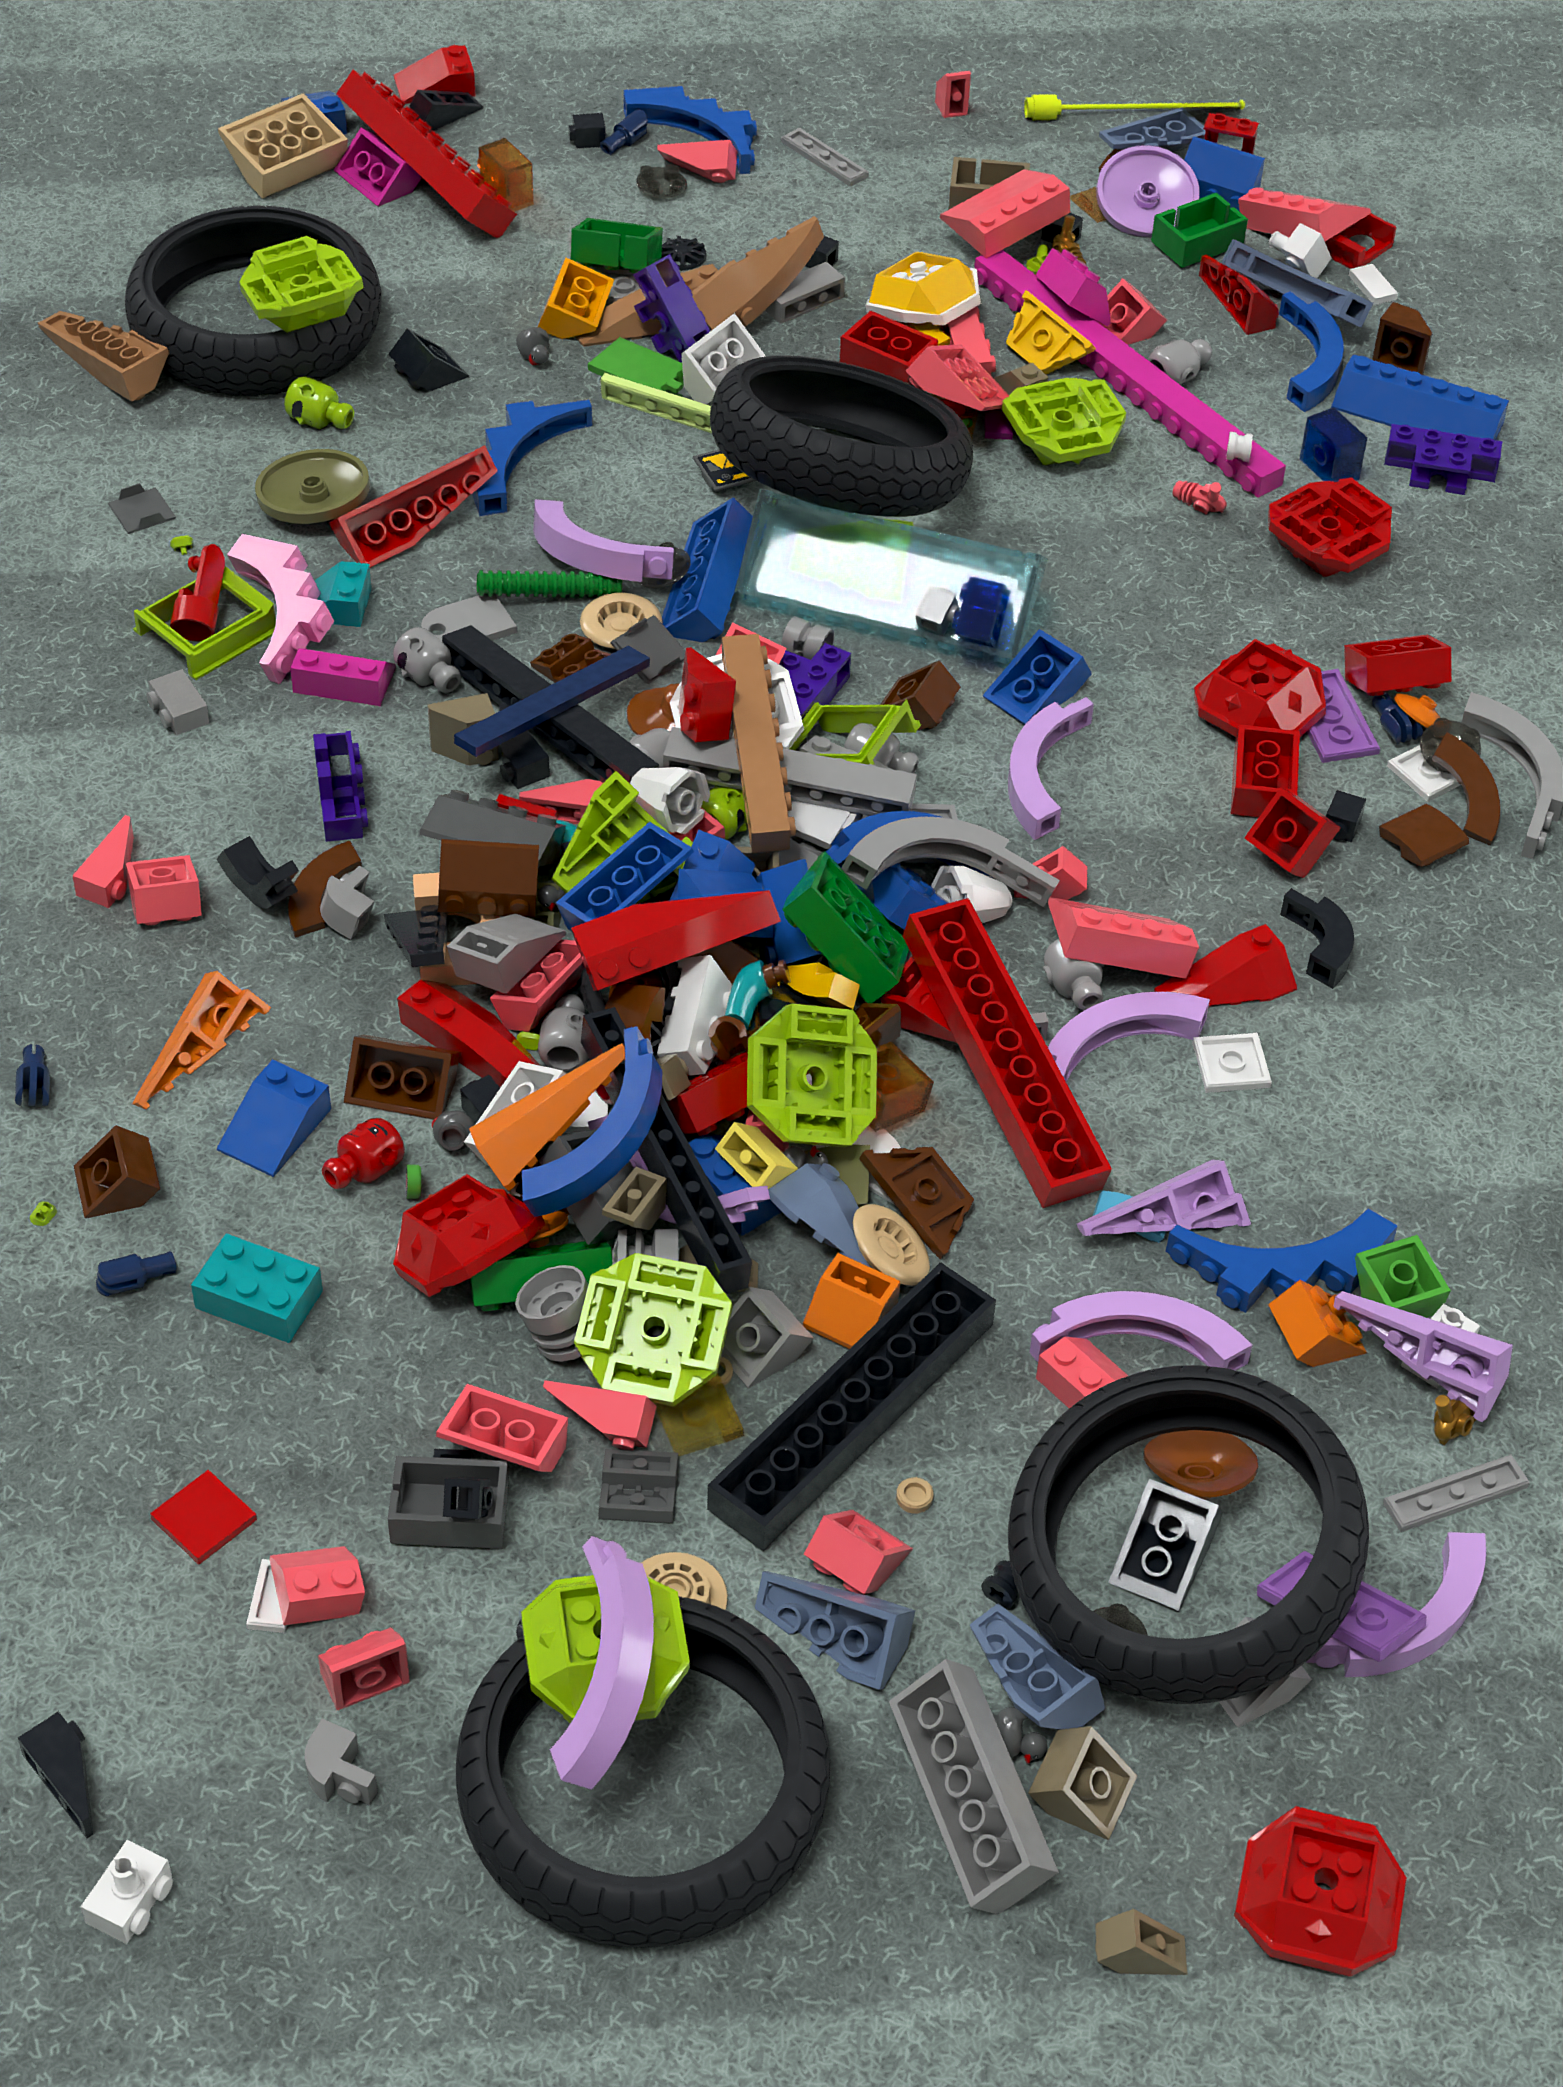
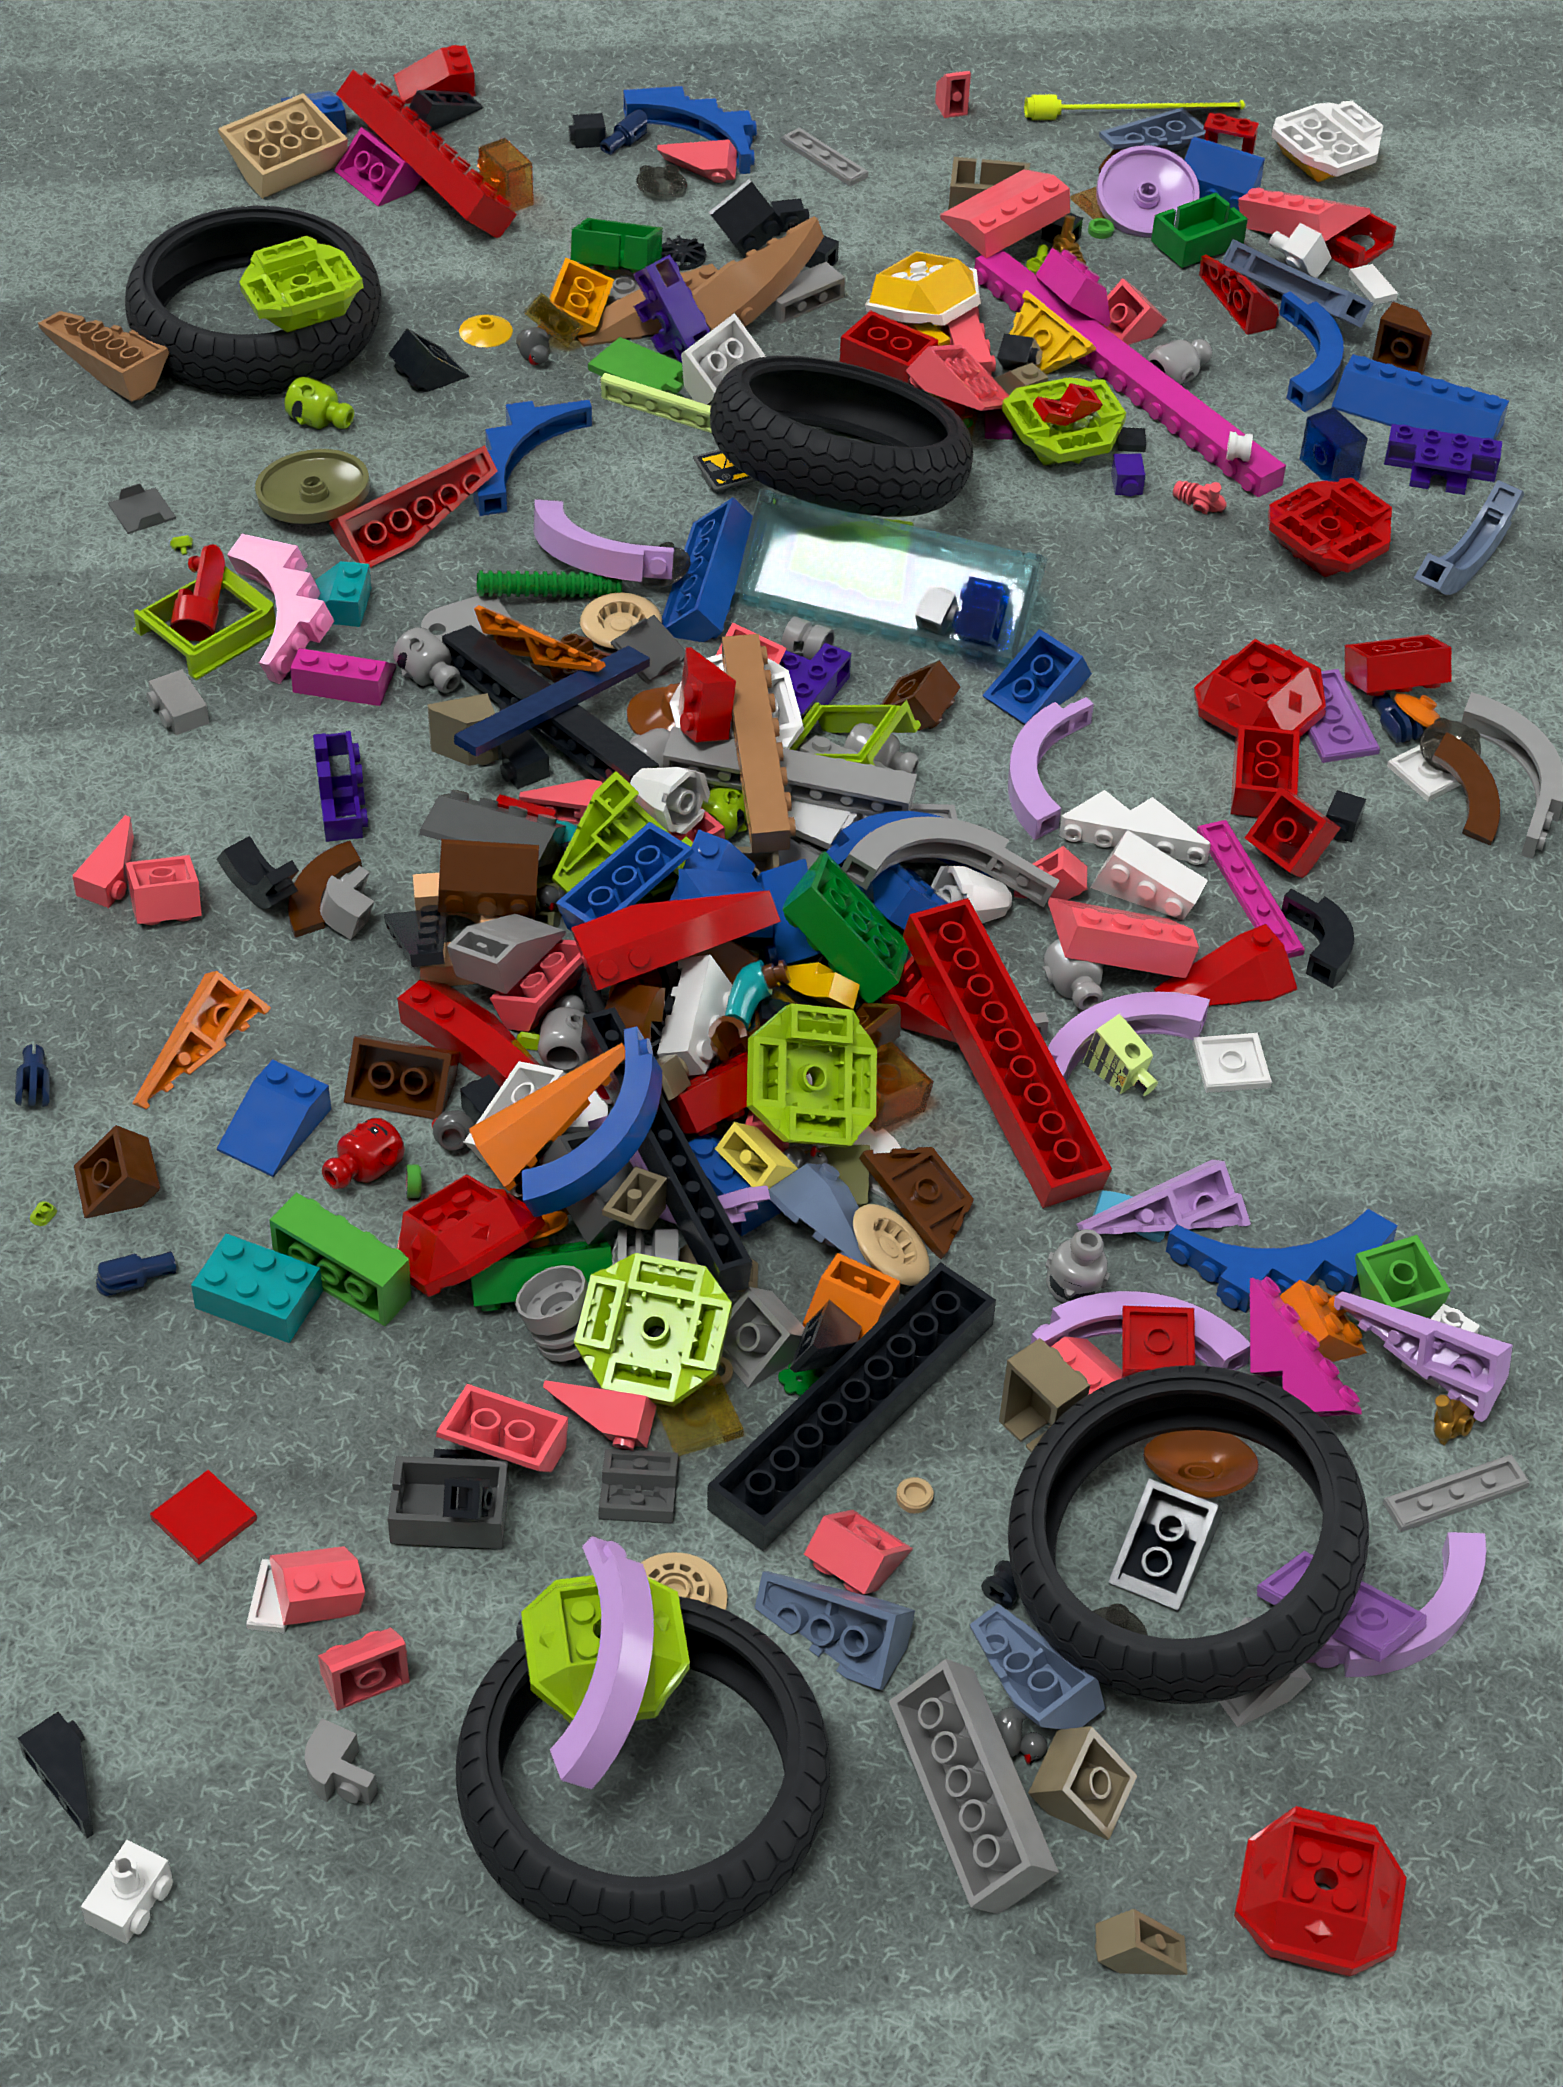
reddish brown slope [1379,803,1469,867] -> none
none -> bright green brick [270,1192,411,1326]
none -> yellow dish [459,314,513,348]
none -> orange wedge [474,605,606,672]
none -> clear yellow slope [523,292,584,348]
none -> black slope [709,179,786,258]
none -> black brick [770,198,810,236]
none -> green plant [778,1363,819,1396]
none -> black slope [790,1300,862,1373]
none -> black brick [997,333,1042,370]
none -> dark tan piece [999,1338,1090,1453]
none -> red slope [1033,383,1103,426]
none -> light grey piece [1045,1229,1110,1303]
none -> white slope [1059,790,1211,865]
none -> yellowish green torso [1083,1014,1158,1096]
none -> bright green tile [1088,218,1114,239]
none -> white wedge [1090,830,1208,920]
none -> dark purple brick [1111,454,1146,496]
none -> black tile [1117,427,1146,452]
none -> red tile [1122,1306,1195,1376]
none -> dark pink tile [1197,820,1305,958]
none -> dark pink slope [1250,1277,1362,1417]
none -> white piece [1272,101,1383,182]
none -> sand blue arch [1414,480,1524,595]

